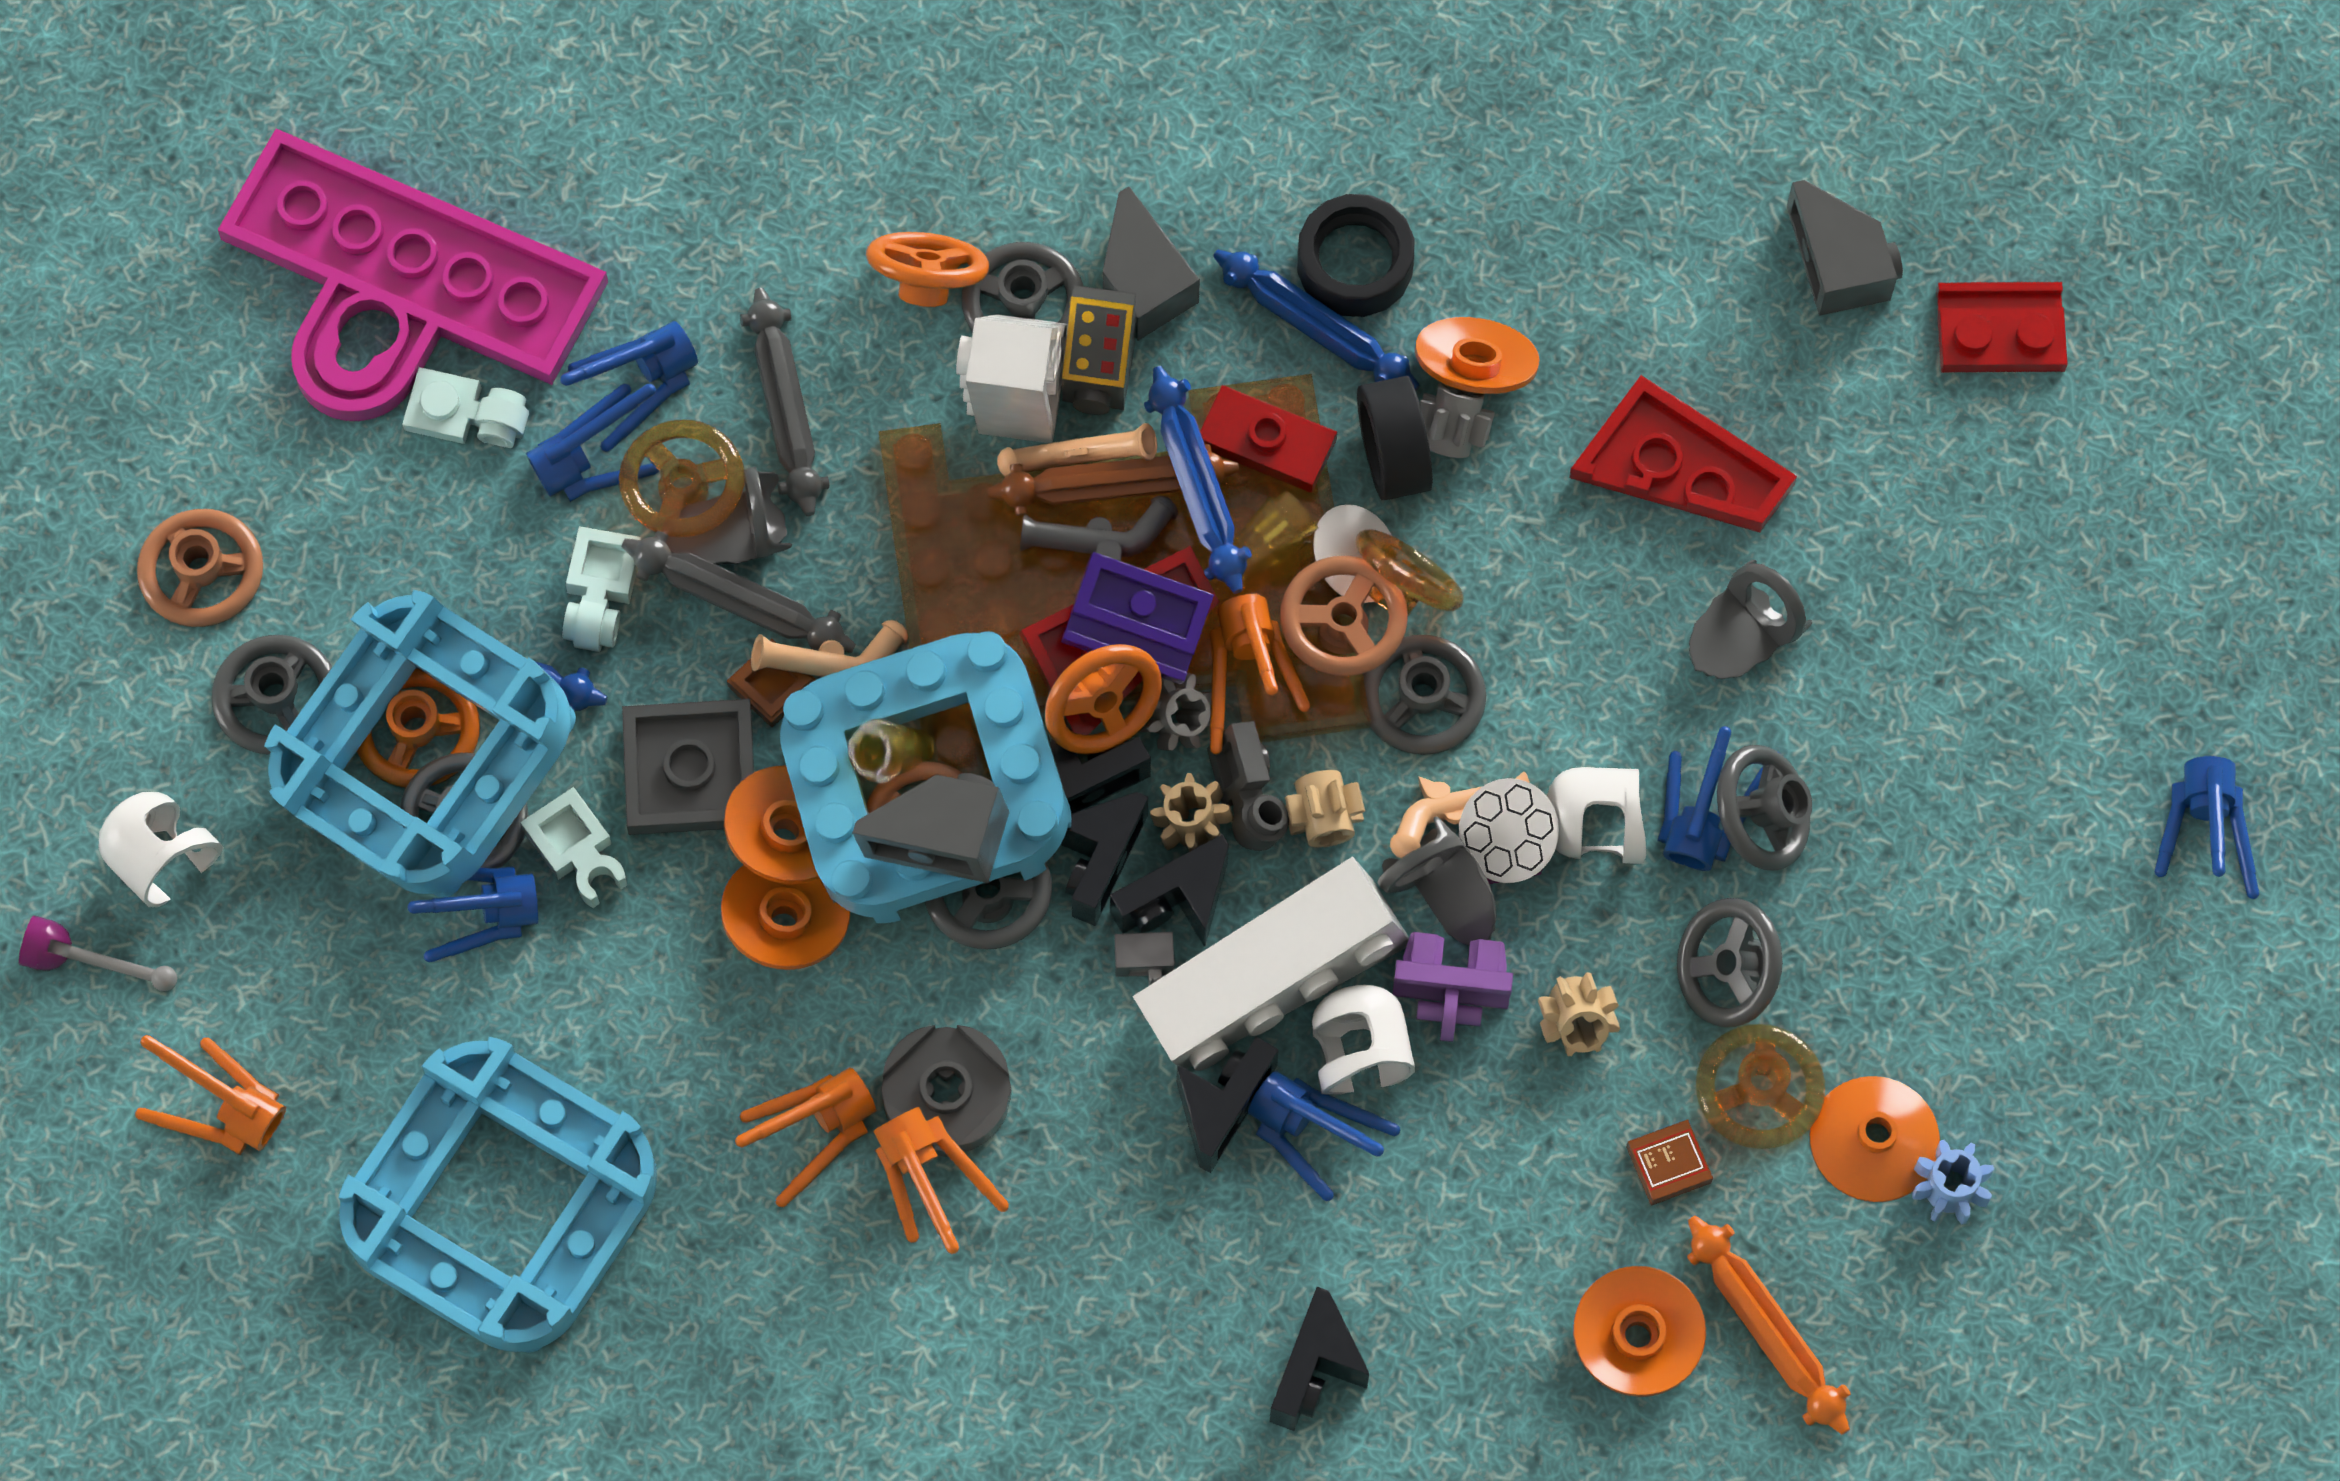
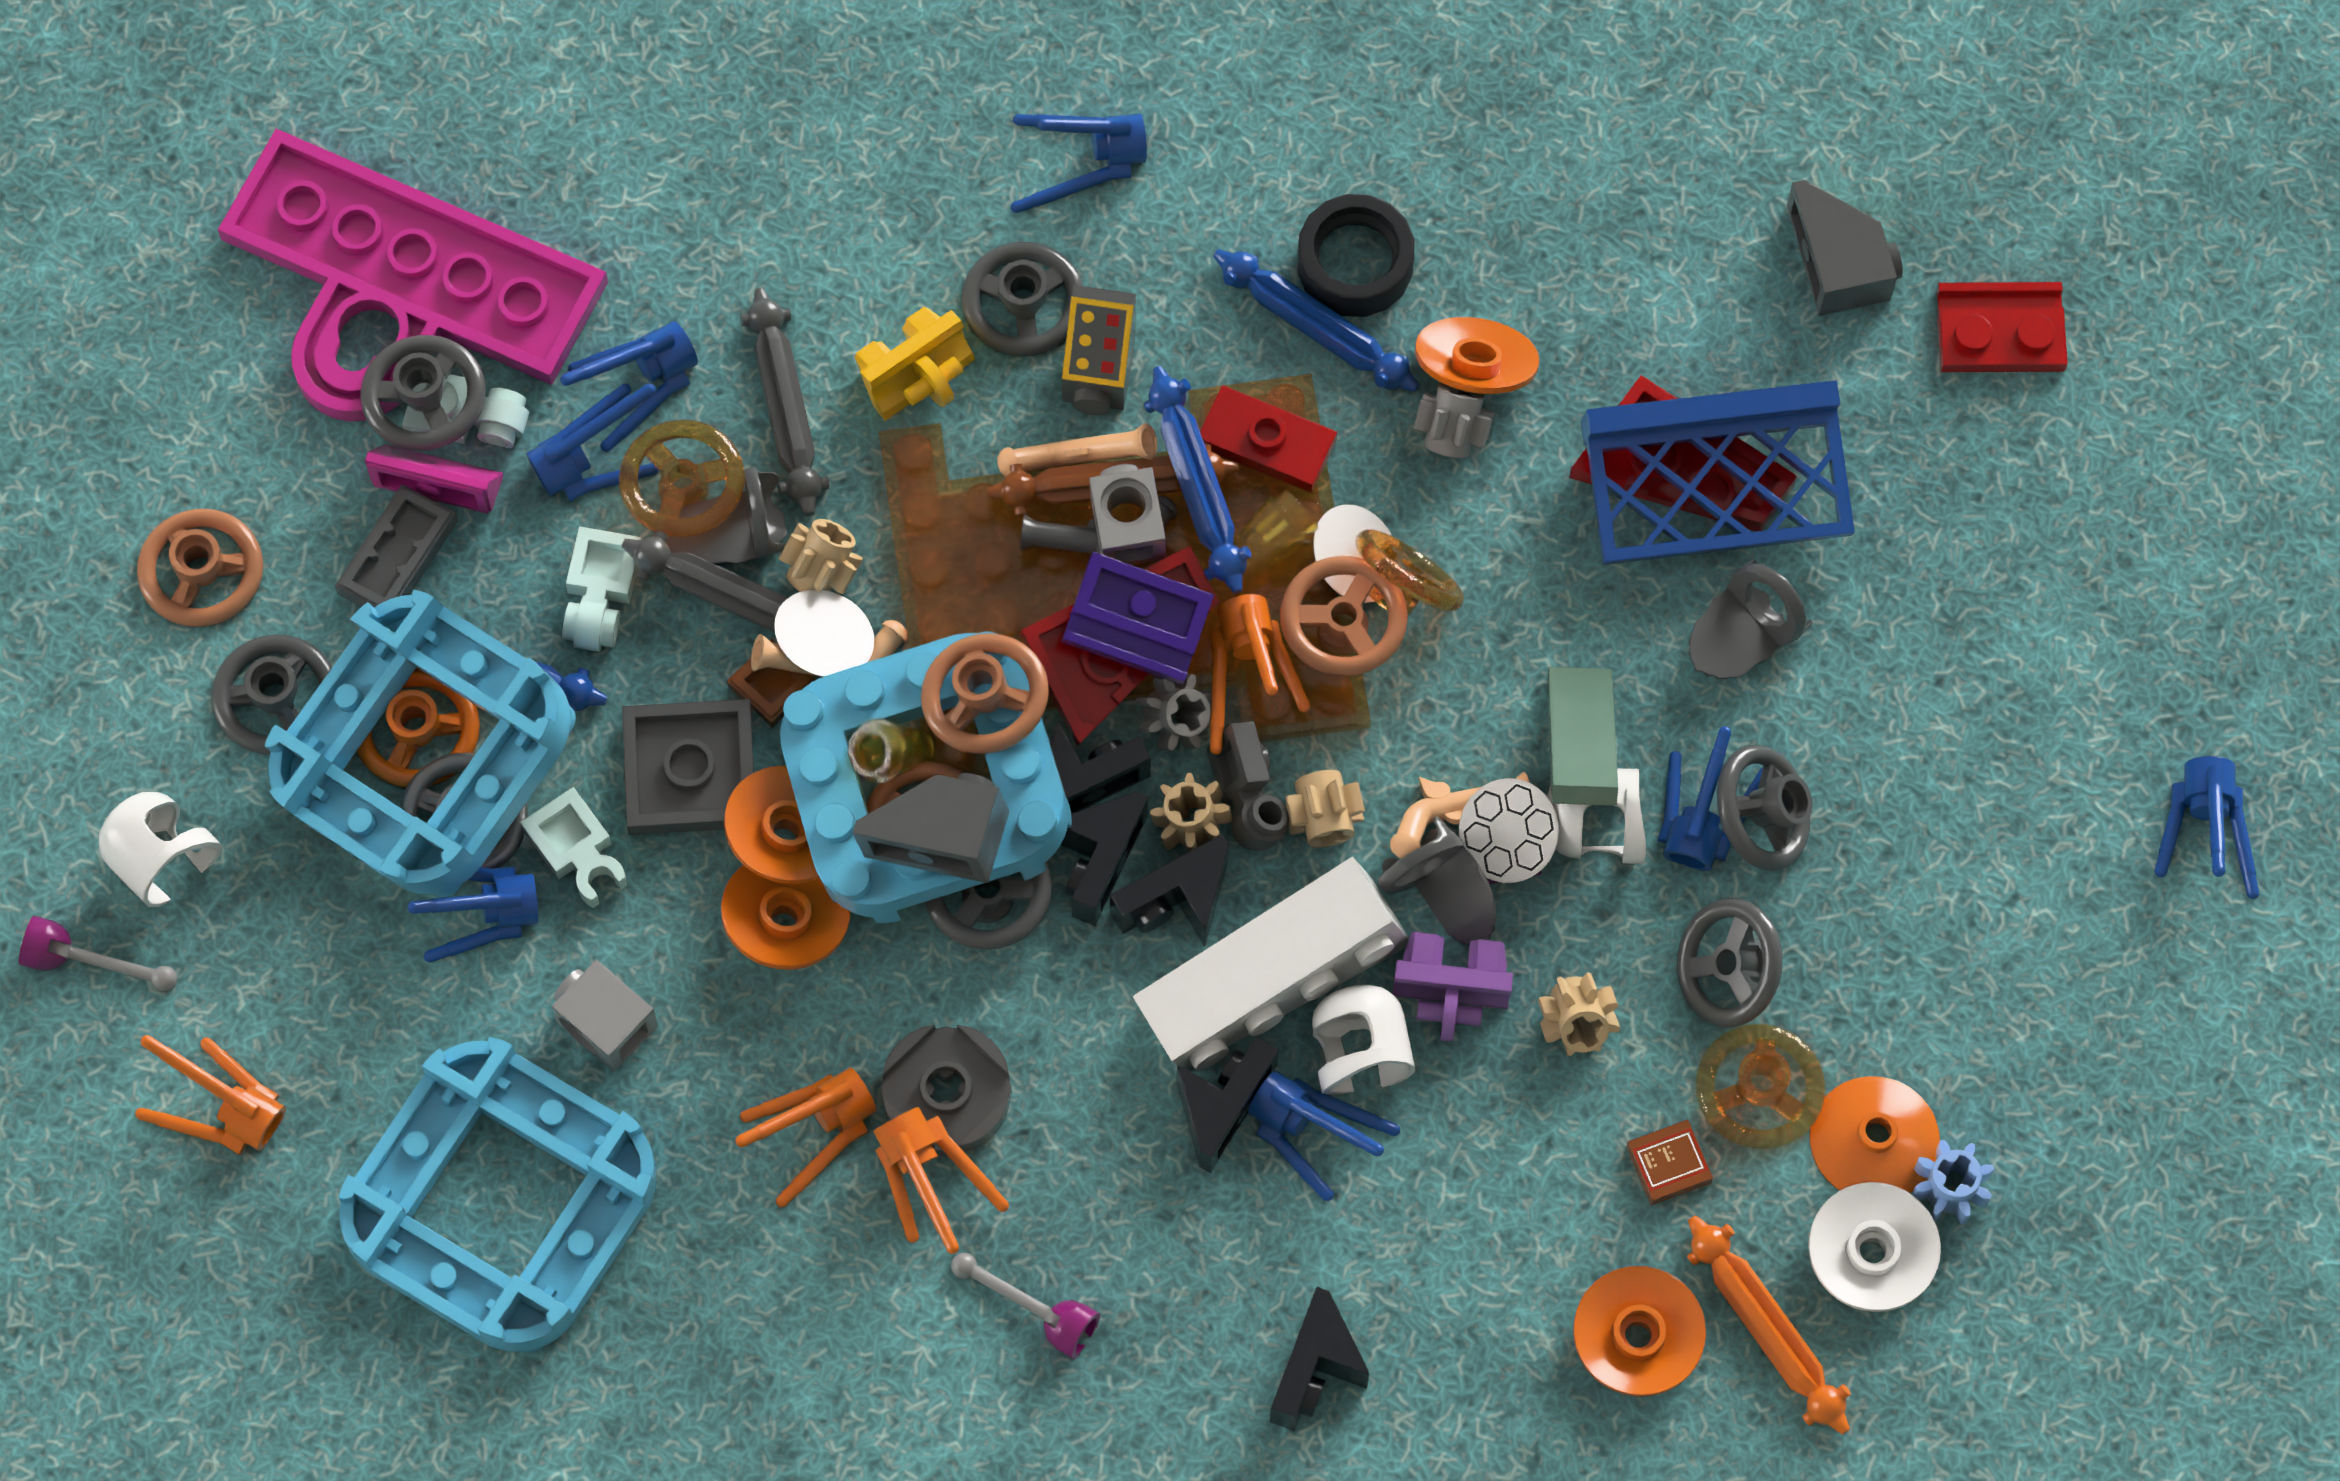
orange piece [866,232,989,307] -> none
white wedge [956,314,1068,443] -> none
orange piece [1045,644,1162,754] -> none
dark grey slope [1103,186,1200,341] -> none
flat silver piece [1115,932,1174,985] -> none
black tyre [1357,376,1433,500] -> none
dark grey piece [1359,635,1486,755] -> none
none -> dark grey plate [335,484,458,607]
none -> dark grey piece [360,335,486,451]
none -> dark pink slope [365,444,503,514]
none -> light grey brick [552,959,658,1073]
none -> white sticker [774,590,874,677]
none -> tan gear [779,519,863,594]
none -> yellow hips [854,307,975,421]
none -> nougat piece [921,633,1049,754]
none -> hinge [951,1253,1100,1359]
none -> blue plant [1011,114,1147,213]
none -> light grey brick [1089,464,1166,565]
none -> sand green tile [1547,667,1618,806]
none -> blue fence [1580,380,1855,565]
none -> white dish [1808,1182,1941,1312]

